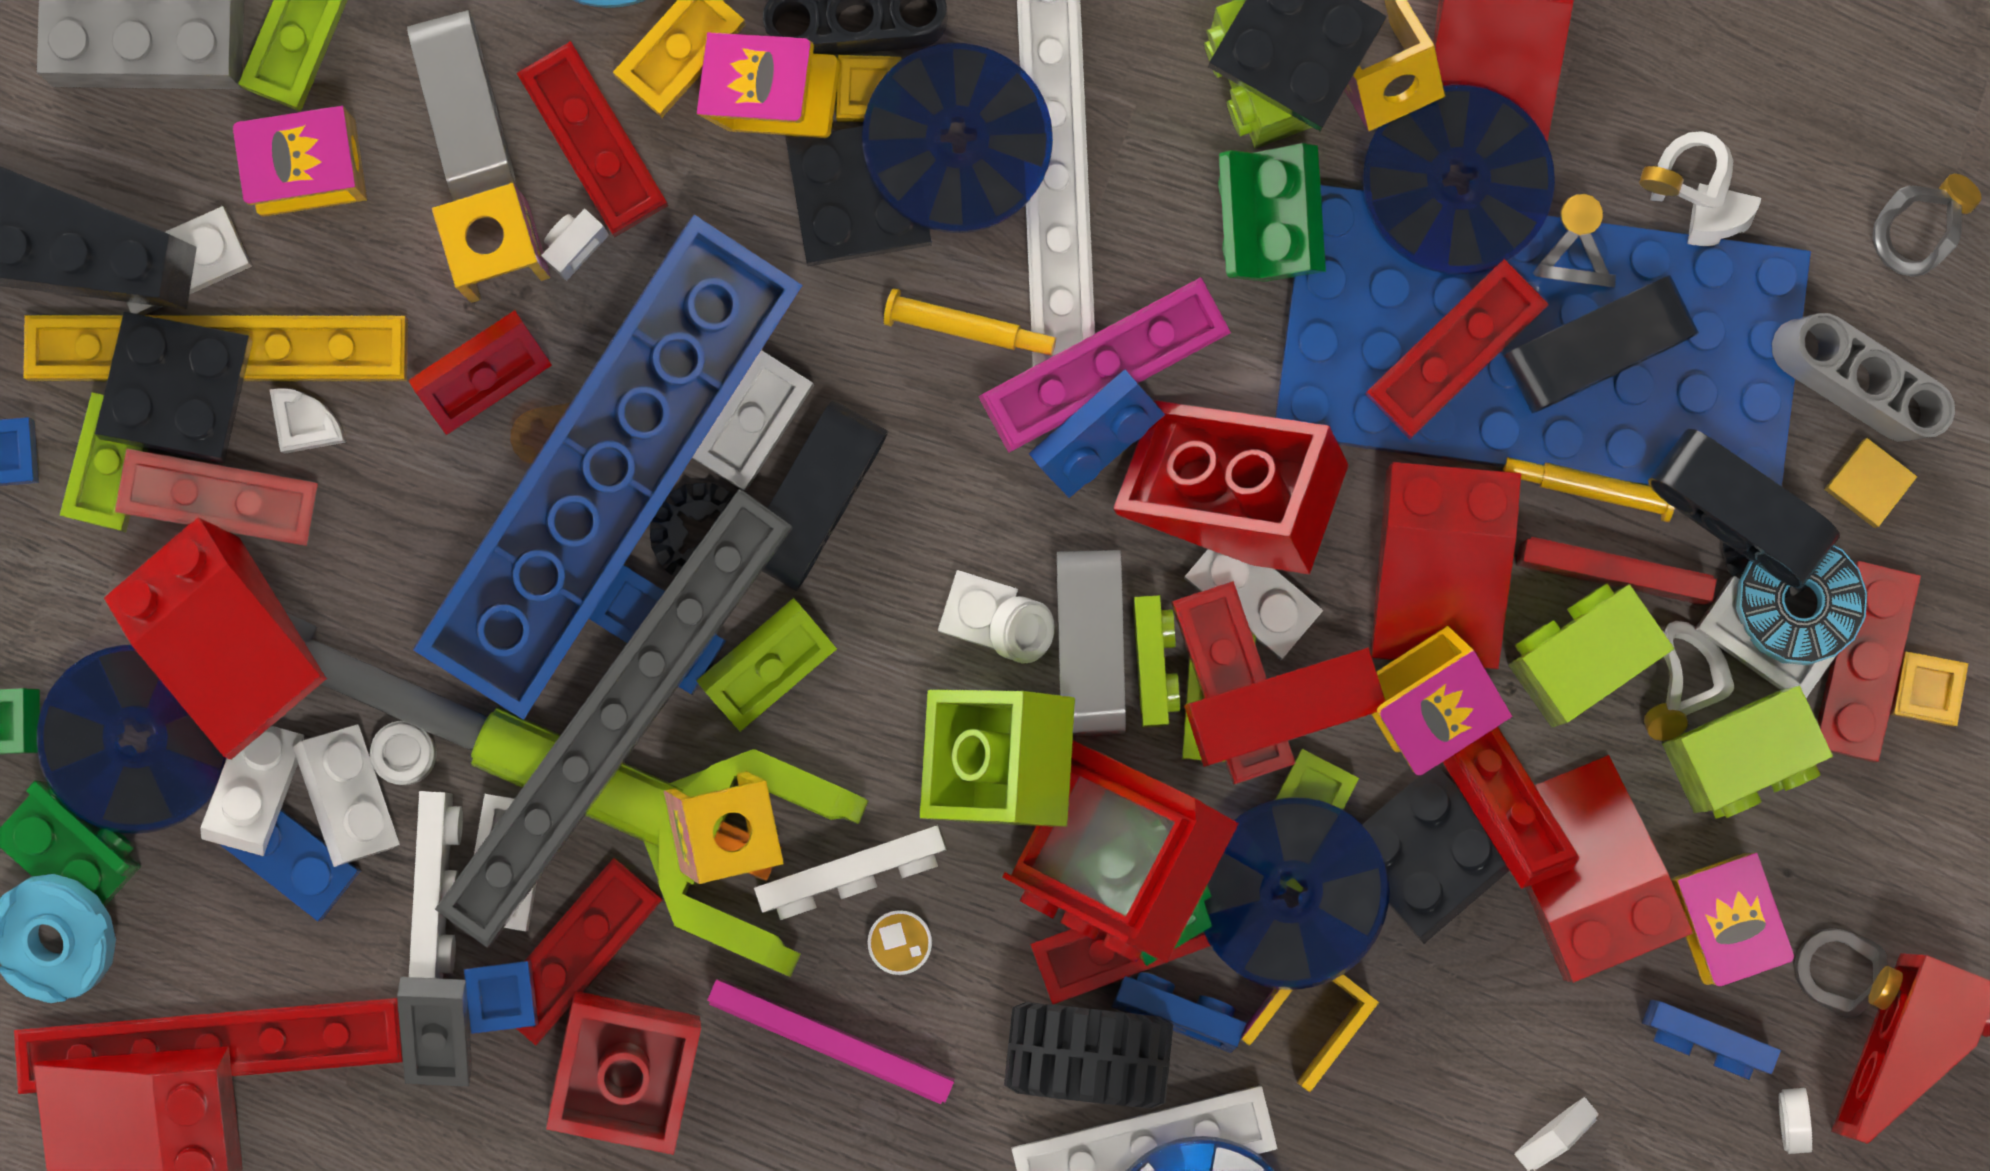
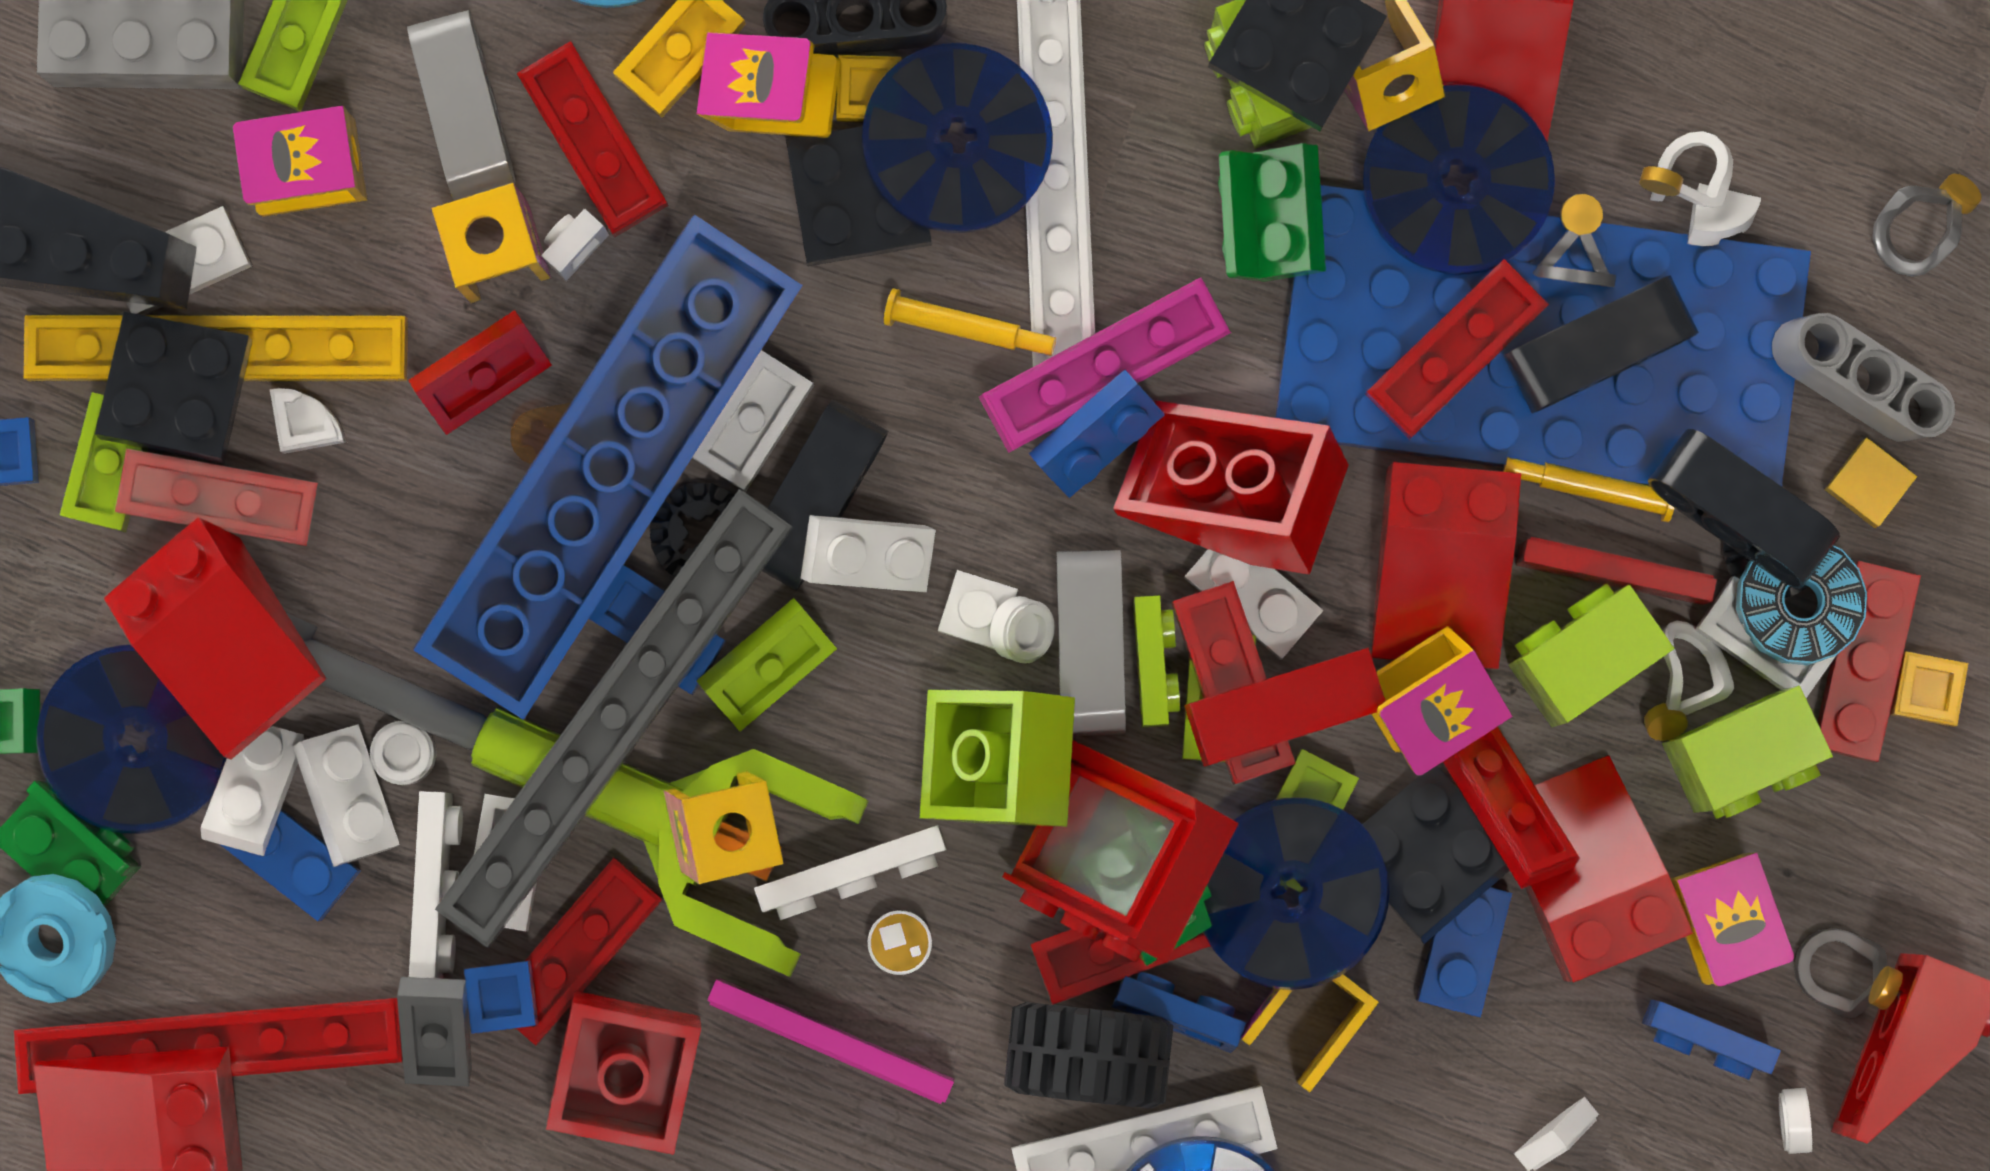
none -> white plate [801,515,936,592]
none -> blue plate [1416,887,1512,1018]

